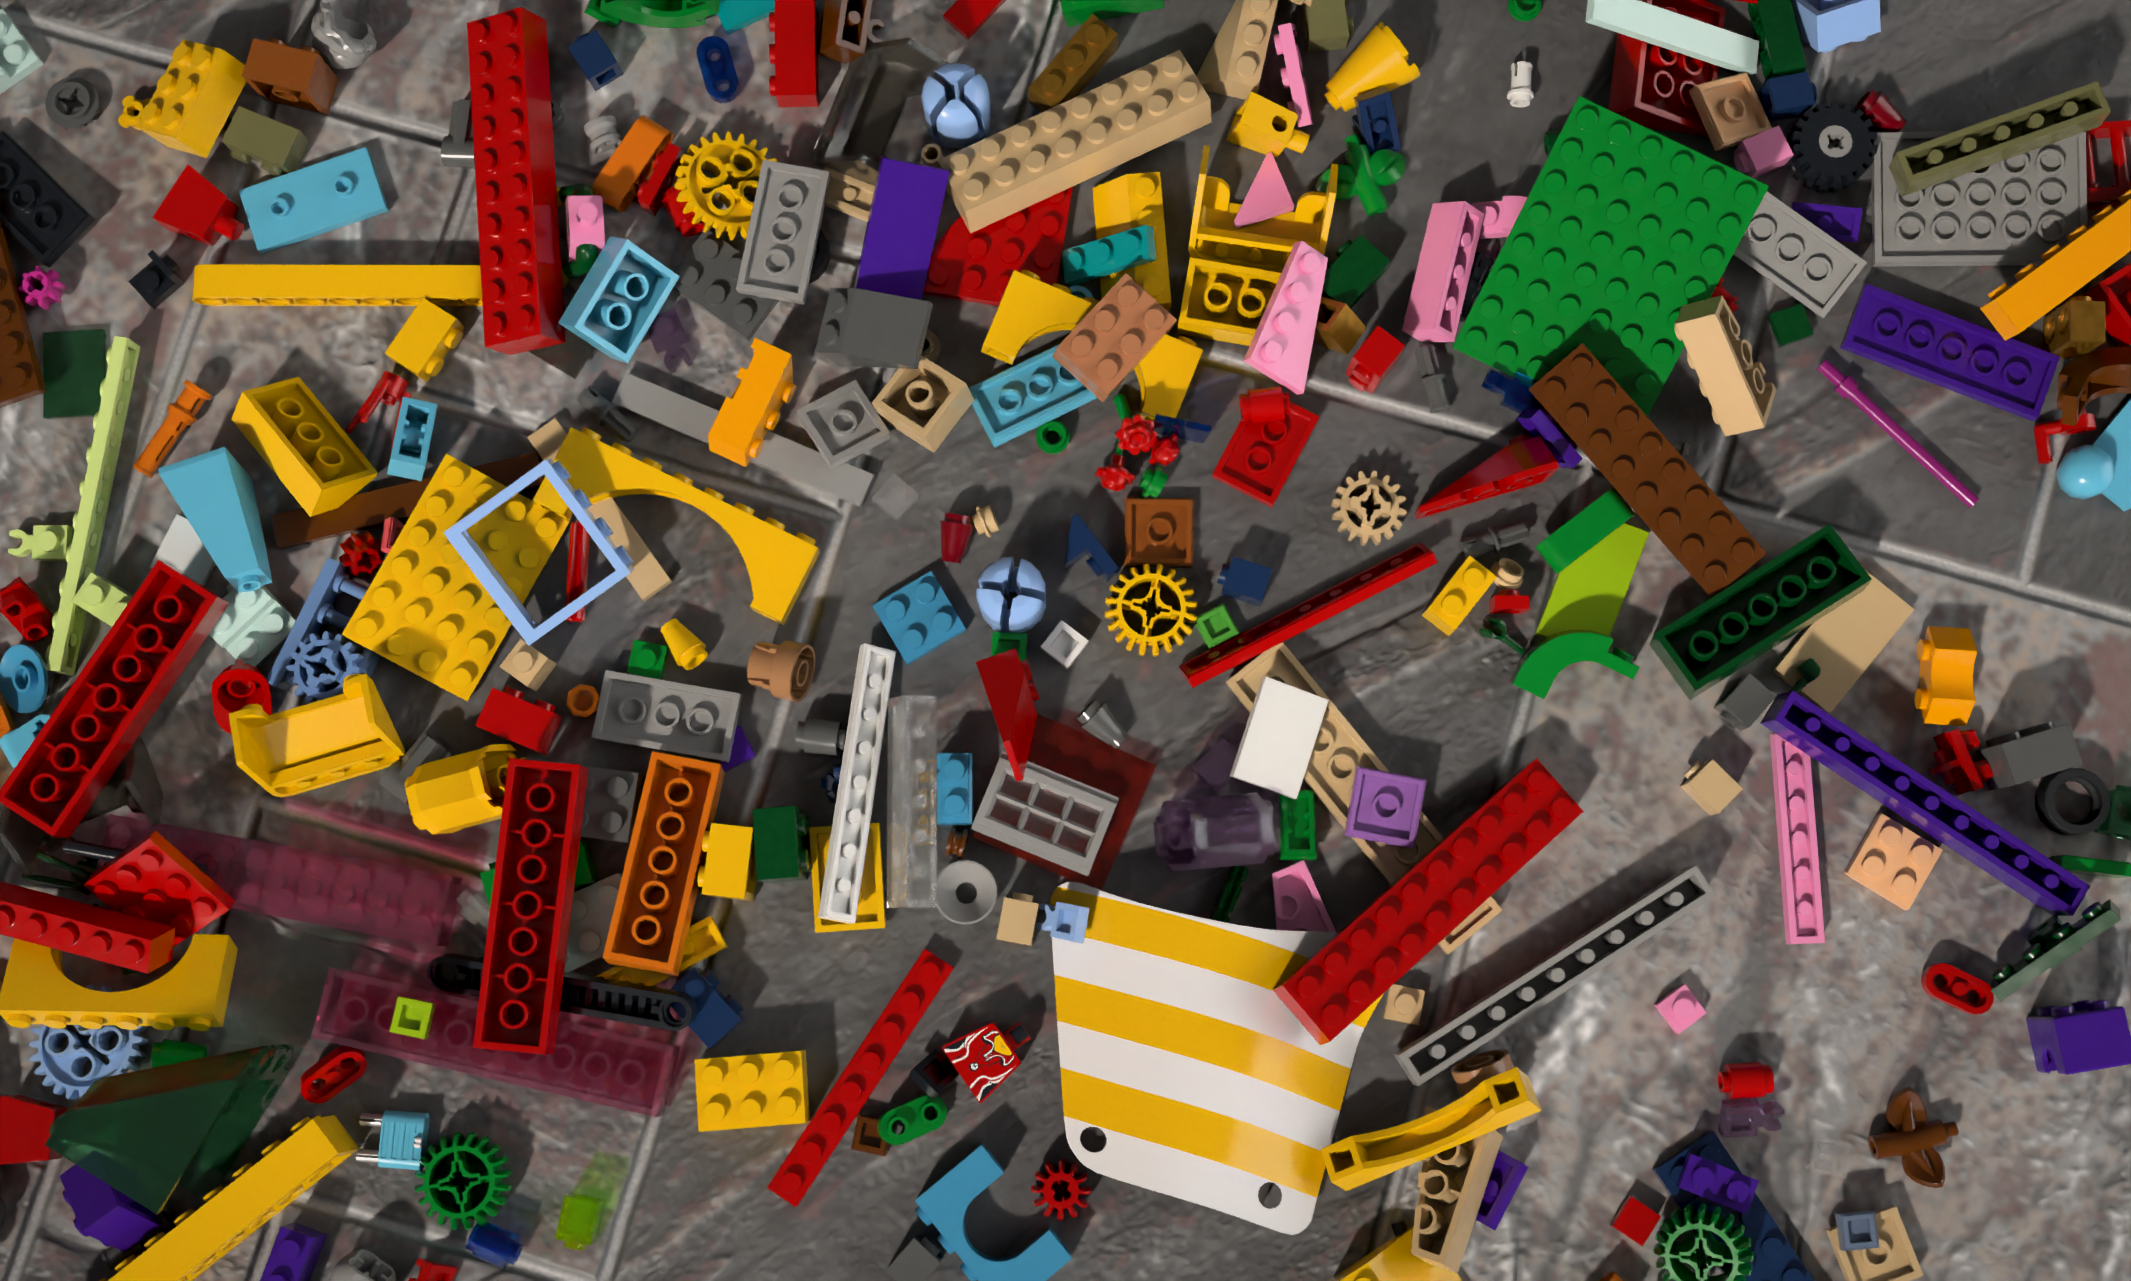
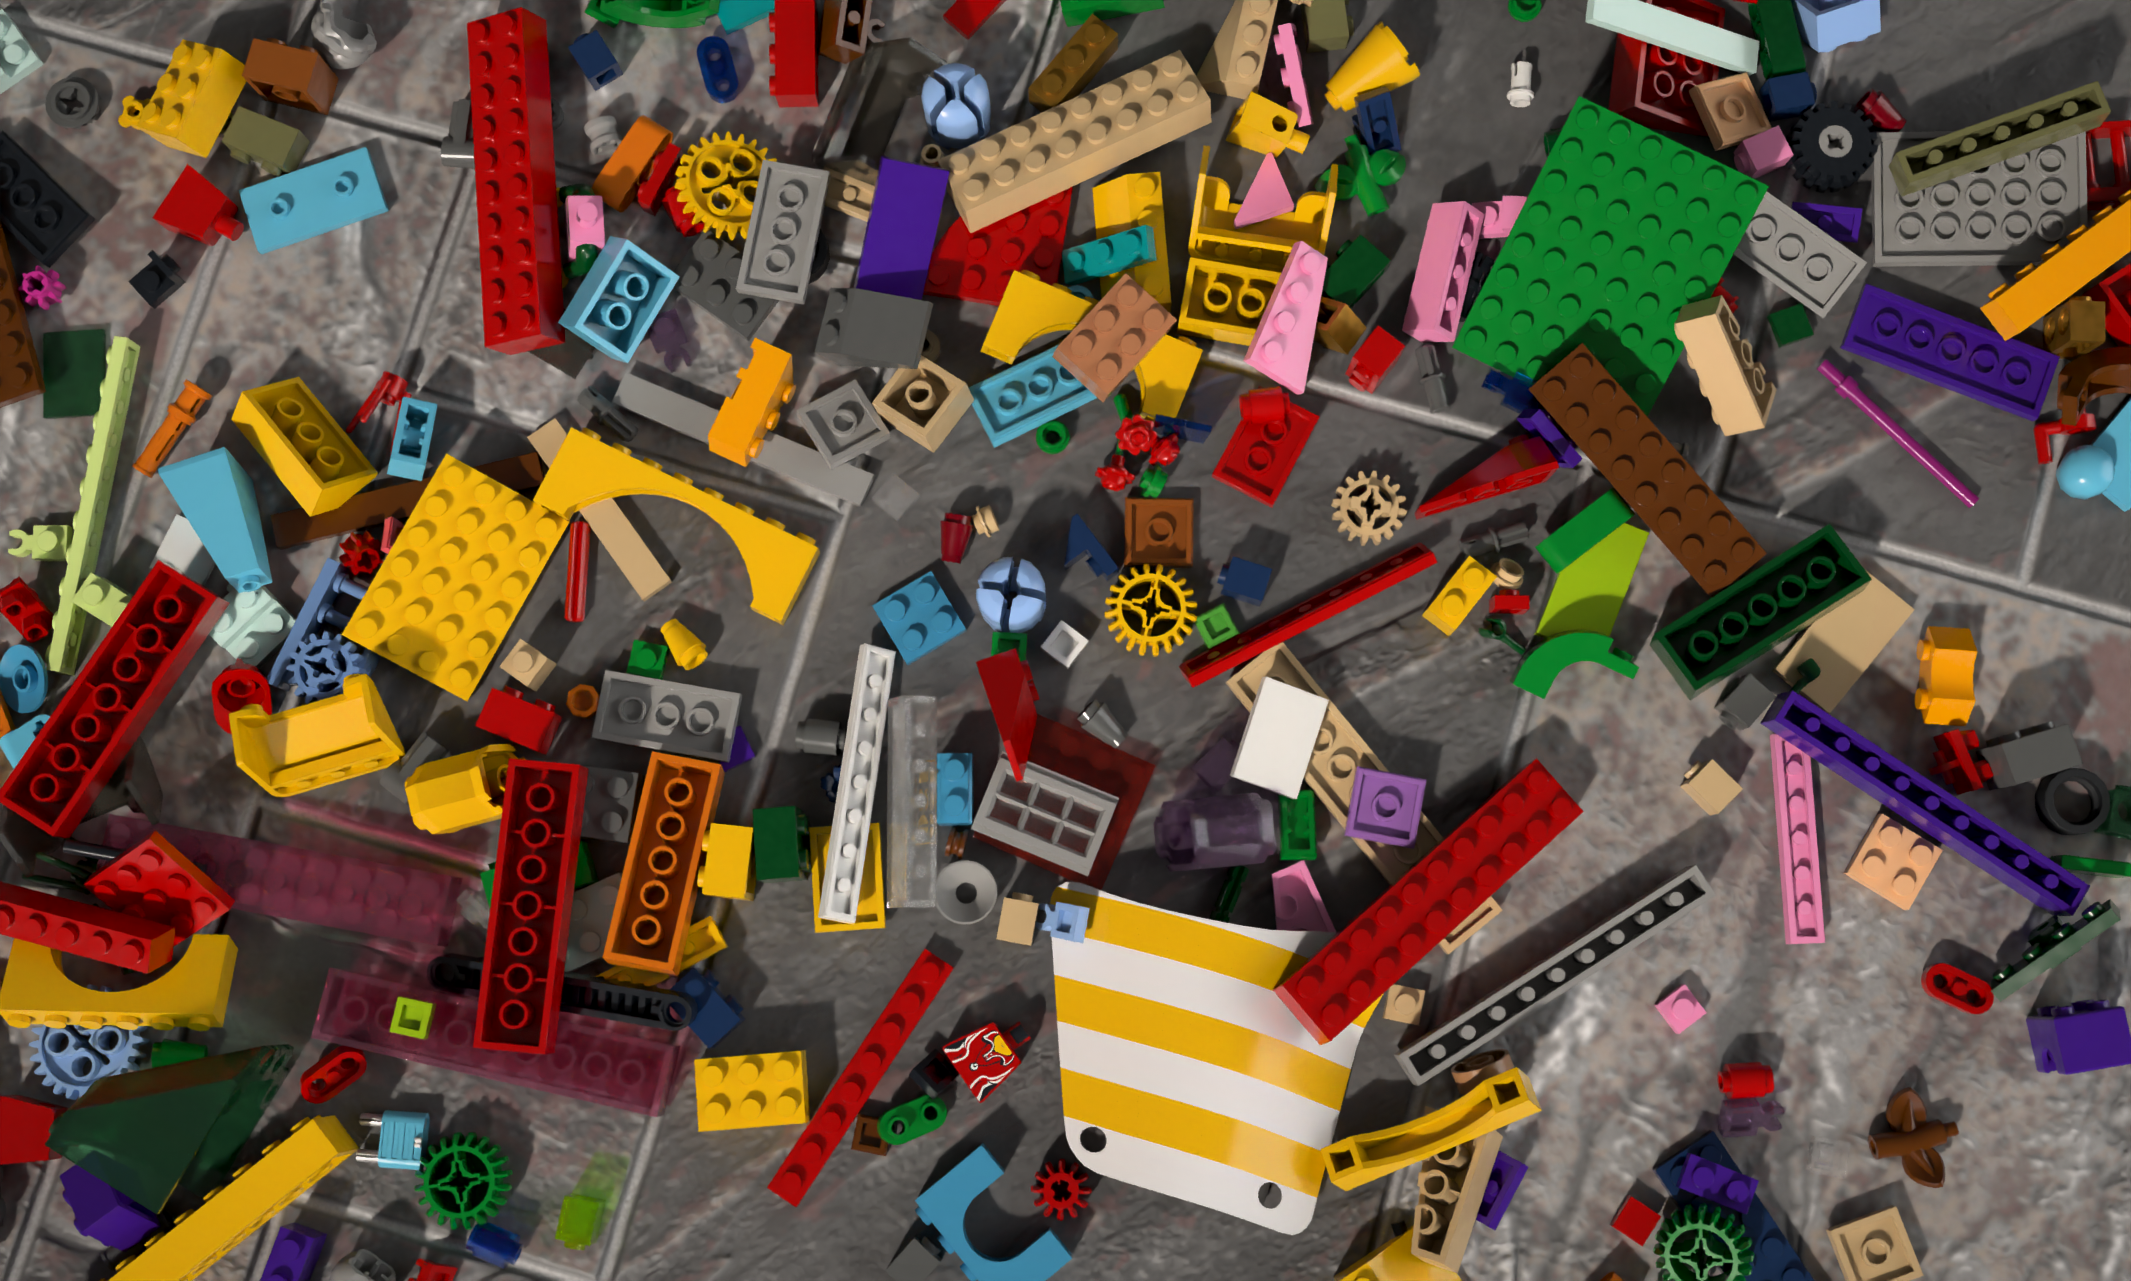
yellow beam [192,264,482,306] -> none
yellow brick [385,298,465,382] -> none
light blue window [443,457,634,646] -> none
medium nougat piece [747,640,815,702] -> none
sand blue tile [1835,1210,1879,1251] -> none

